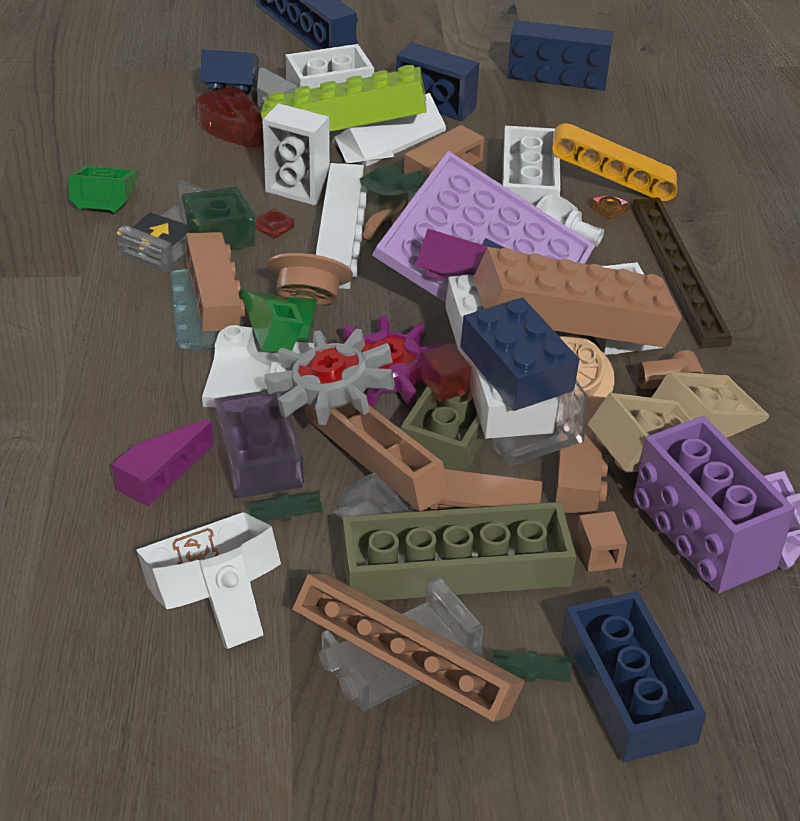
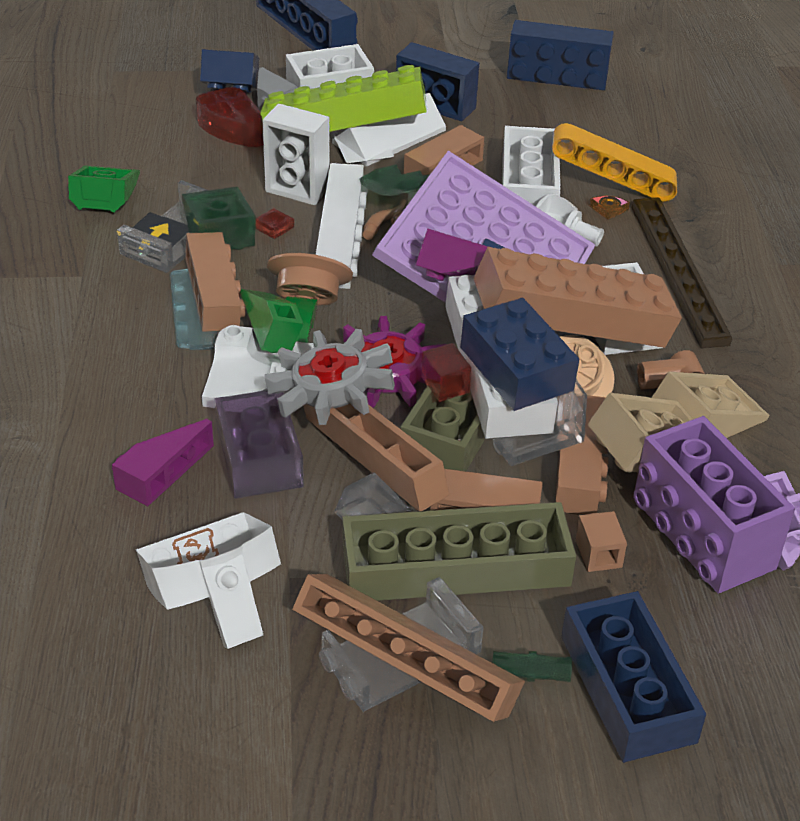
clear green pin [248,490,323,522] -> none

